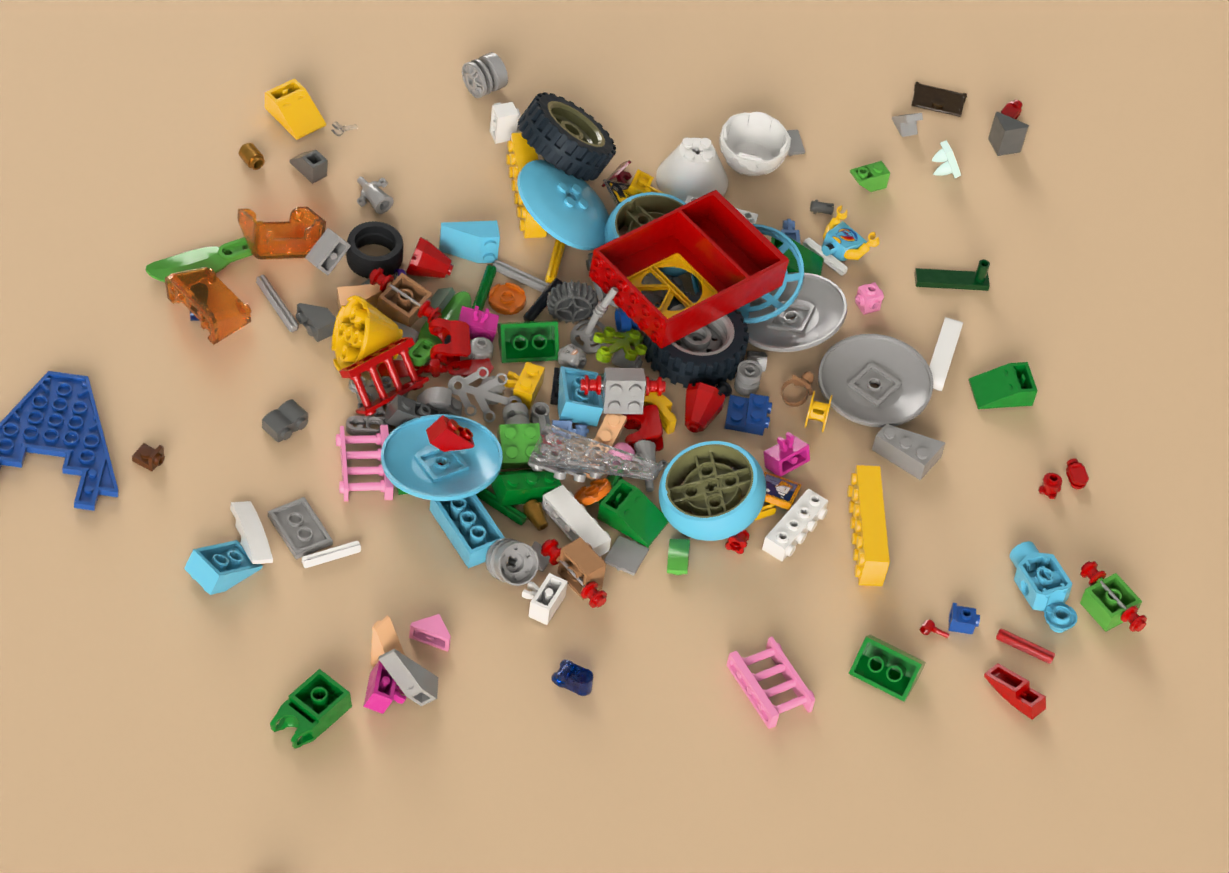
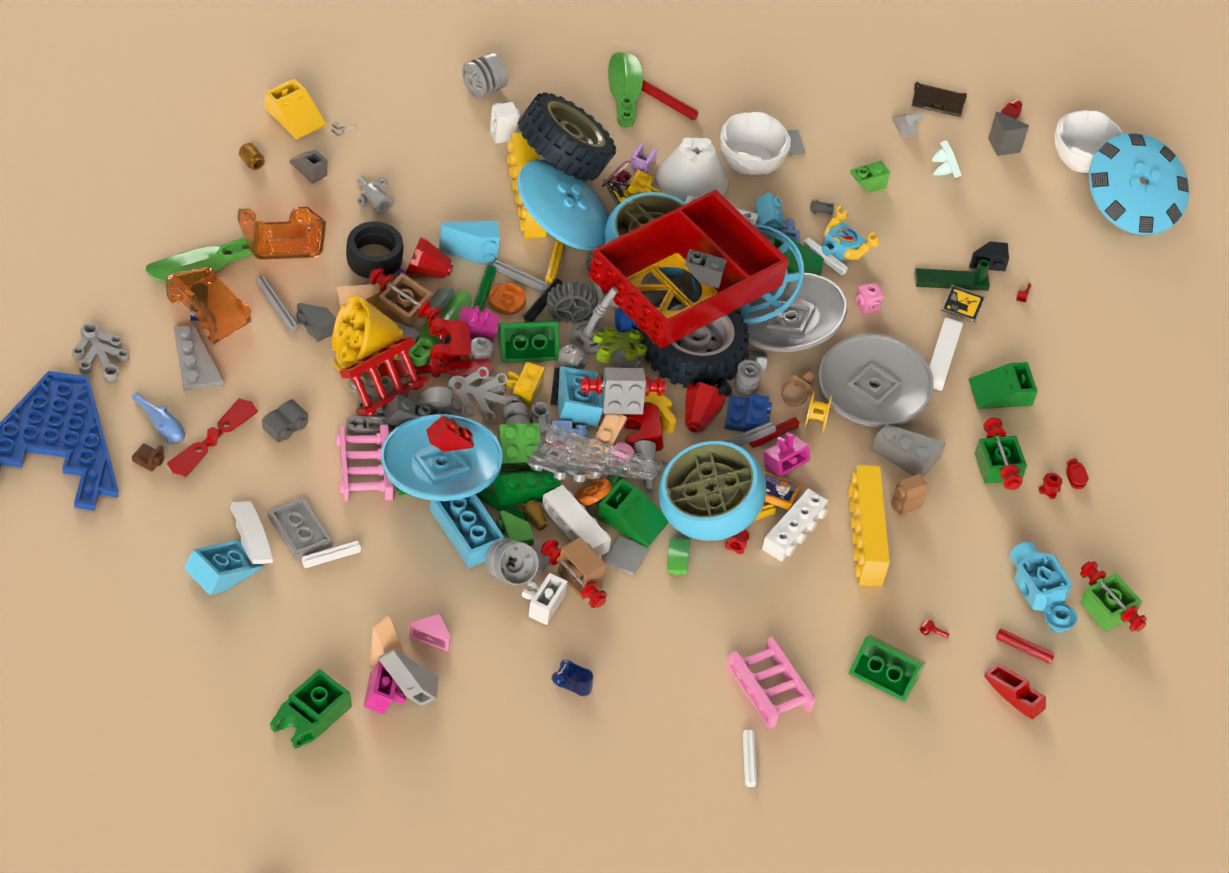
light grey brick [305,228,351,275] -> none
blue brick [948,603,980,634] -> none
none -> light grey plant [72,322,129,382]
none -> medium blue piece [132,393,185,444]
none -> red piece [167,398,258,478]
none -> light grey wing [174,325,224,391]
none -> bright green slope [496,510,534,546]
none -> bright green plant [608,52,643,128]
none -> lavender window [630,143,657,174]
none -> red axle [641,80,699,120]
none -> dark grey slope [684,249,727,289]
none -> light grey axle [723,421,776,447]
none -> white axle [743,729,757,787]
none -> red axle [749,417,800,448]
none -> medium azure brick [755,191,785,230]
none -> medium nougat brick [891,474,928,515]
none -> piece [941,284,986,323]
none -> black slope [969,241,1009,271]
none -> green brick [974,417,1027,490]
none -> red hand [1016,283,1031,302]
none -> white piece [1055,110,1123,173]
none -> medium azure dish [1089,133,1189,235]

